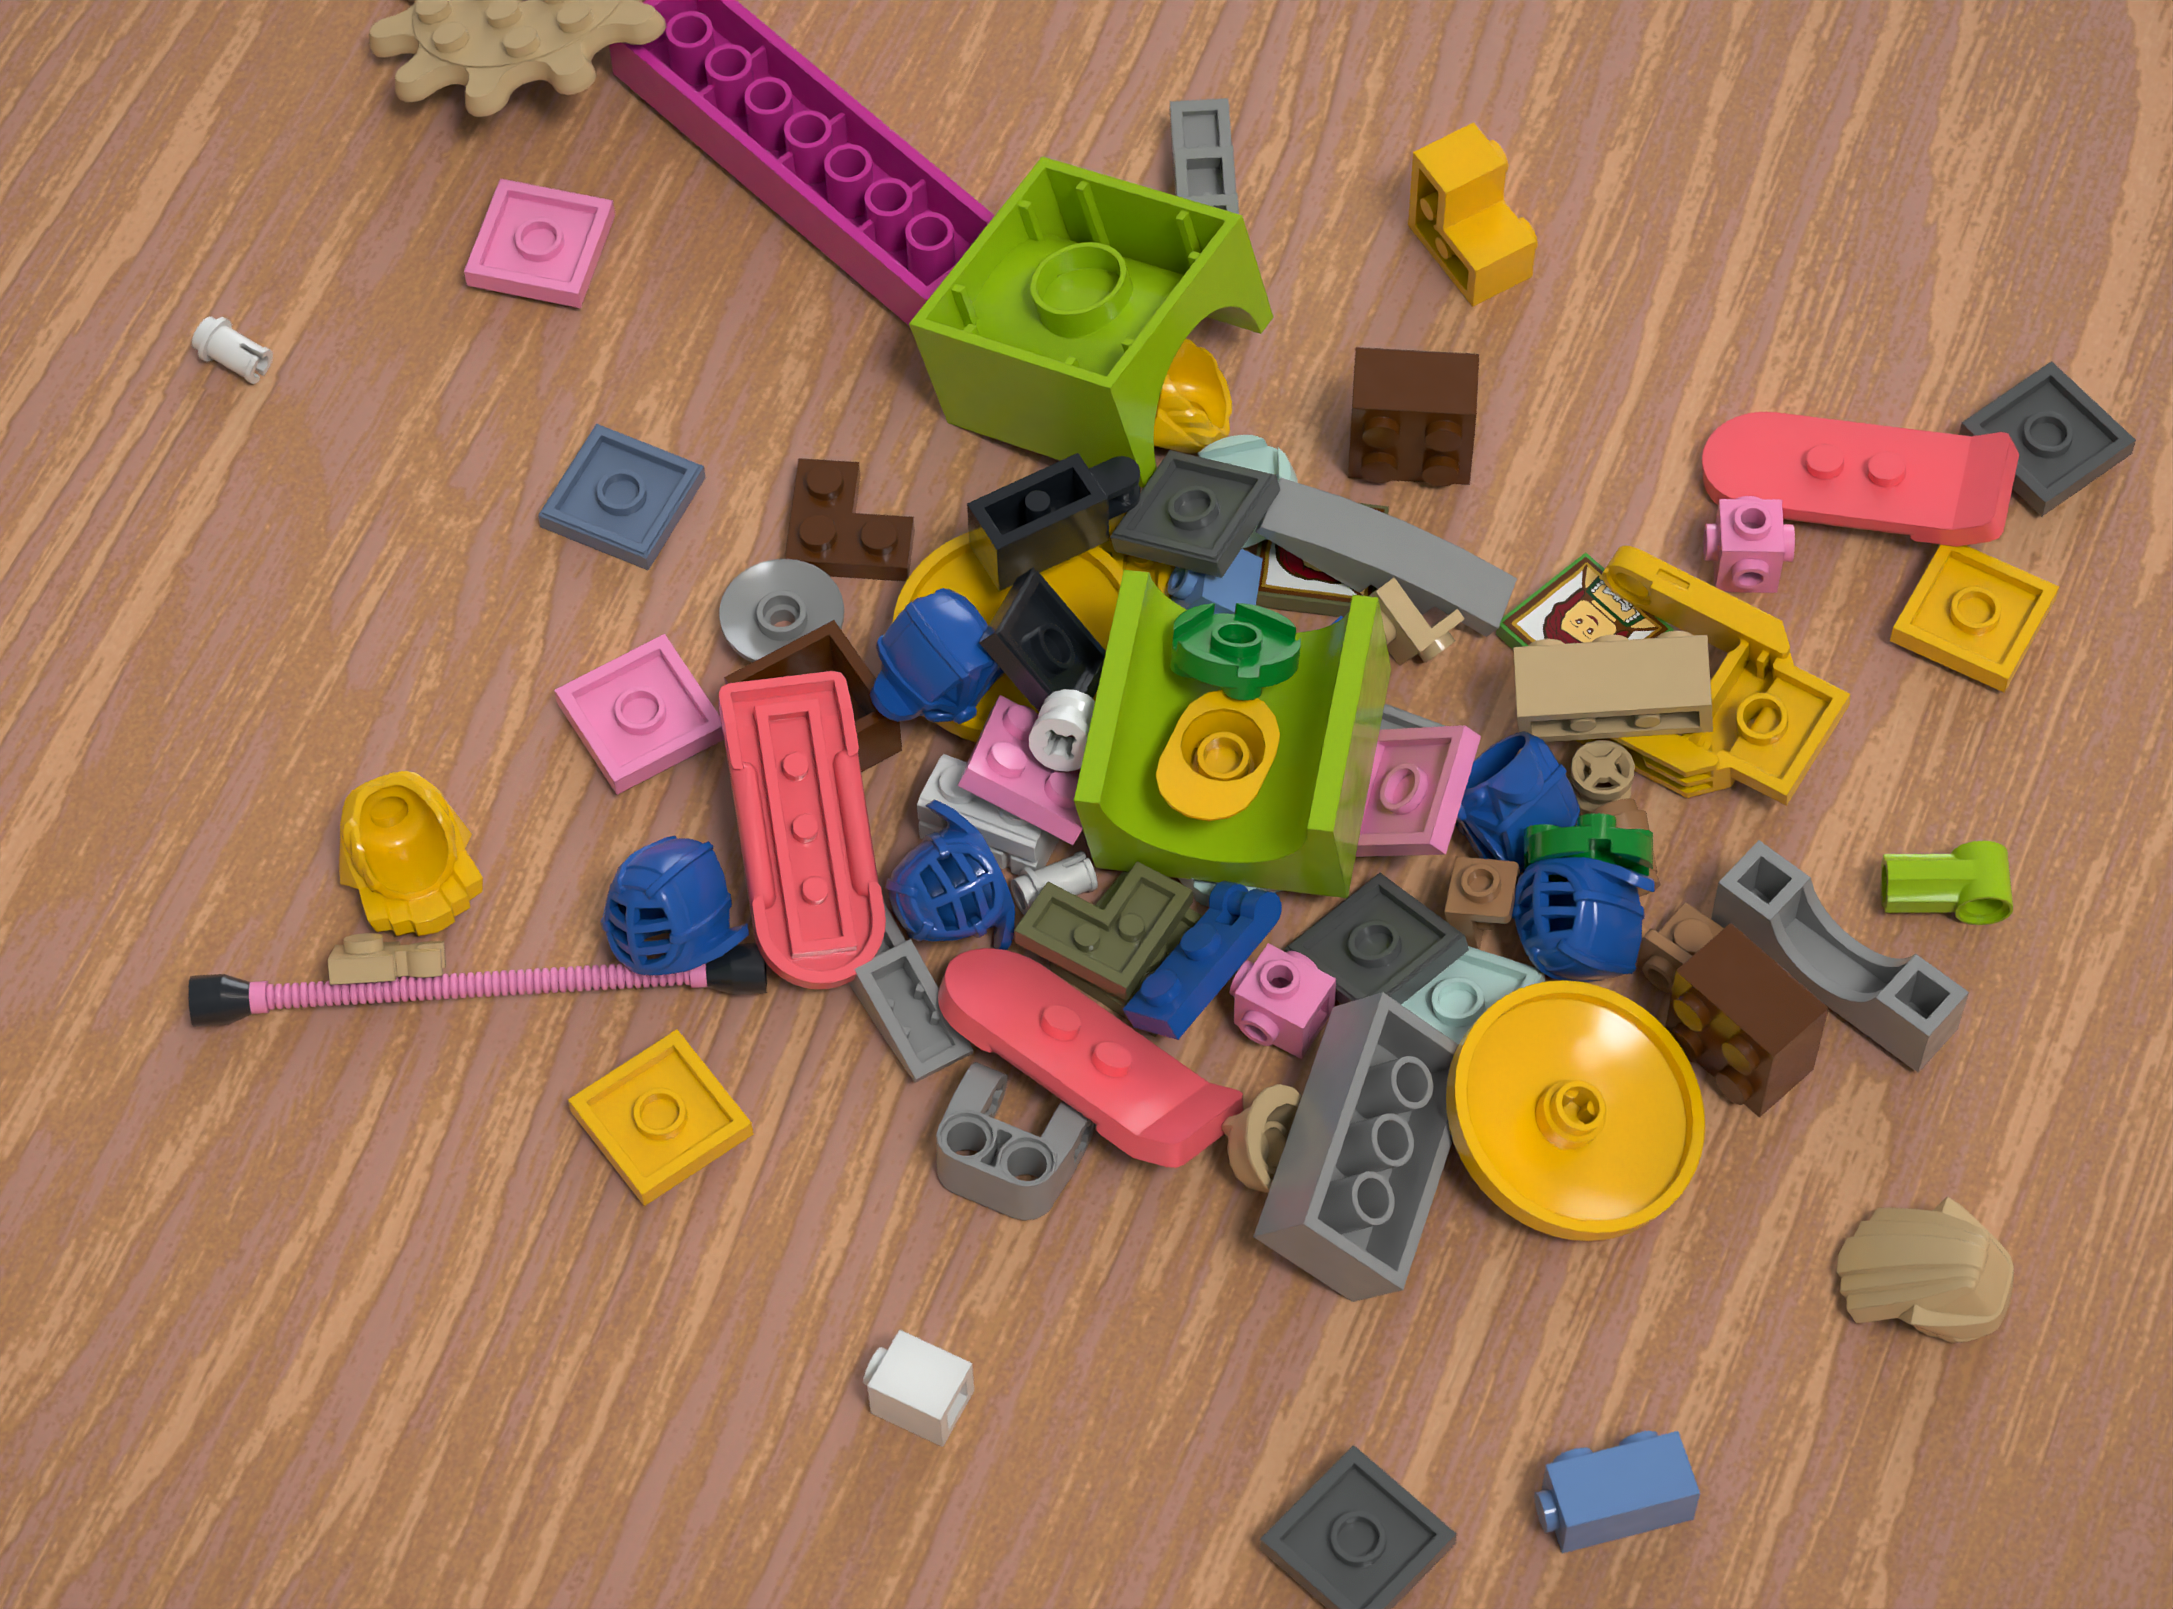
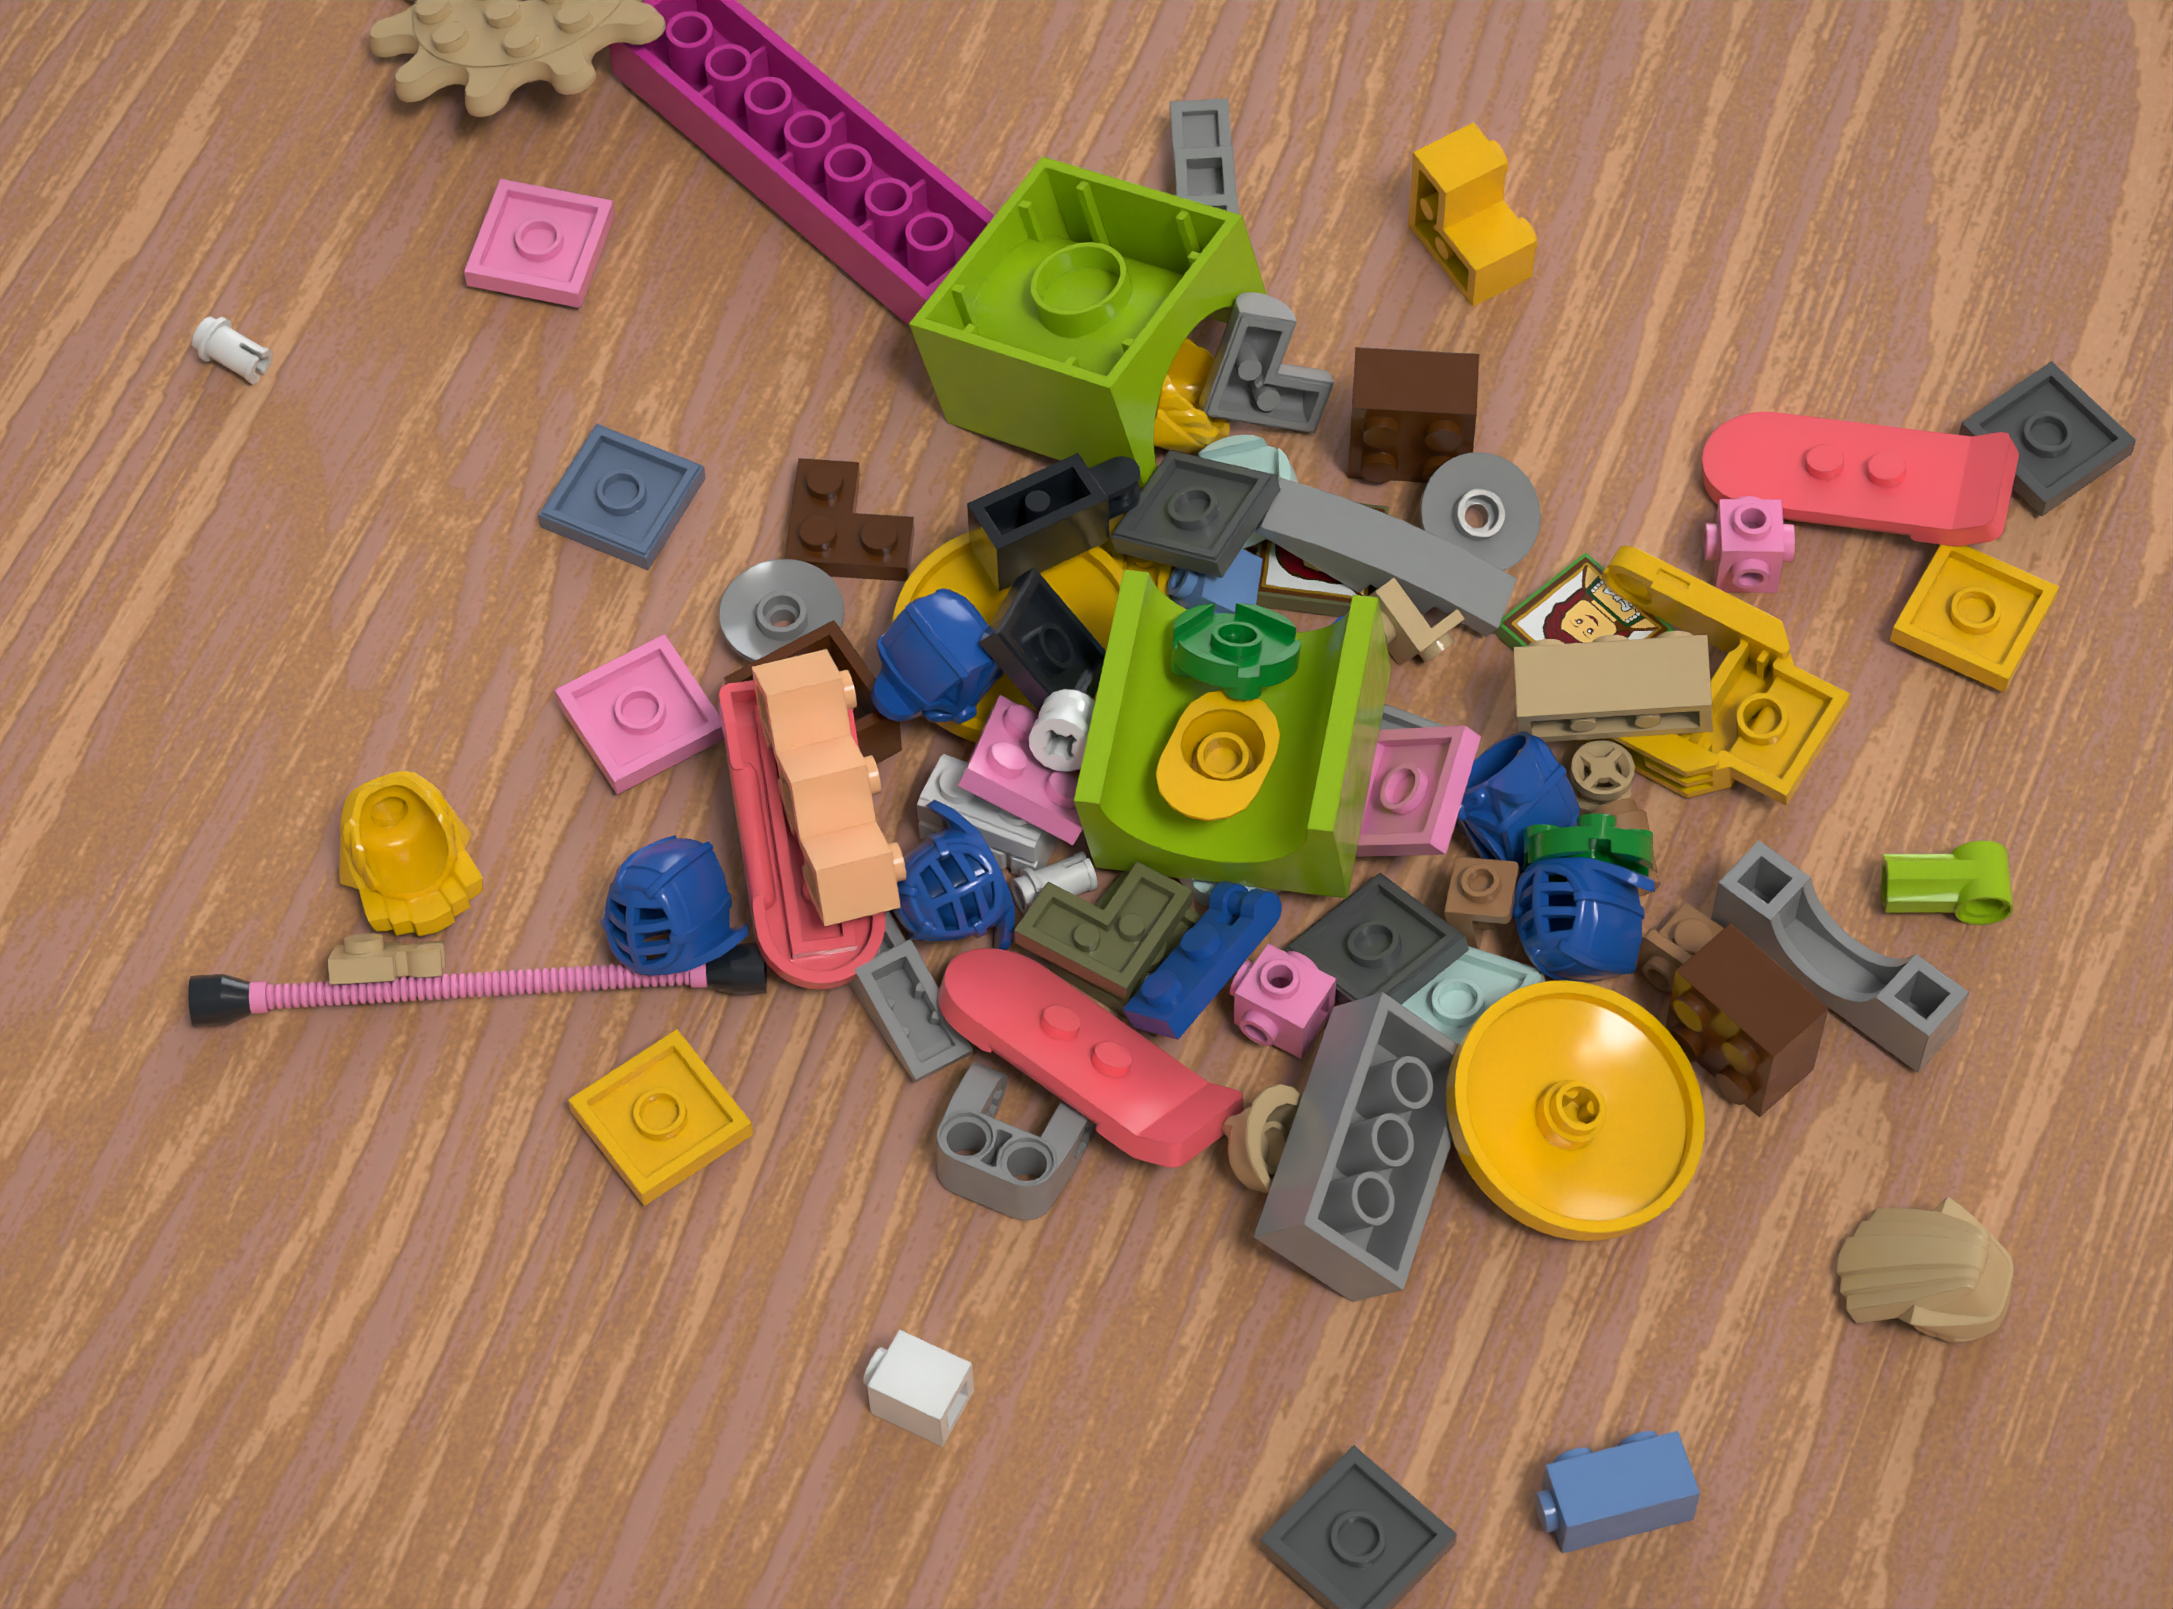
none -> light nougat brick [751,649,906,926]
none -> light grey brick [1199,292,1334,434]
none -> light grey dish [1420,452,1541,571]

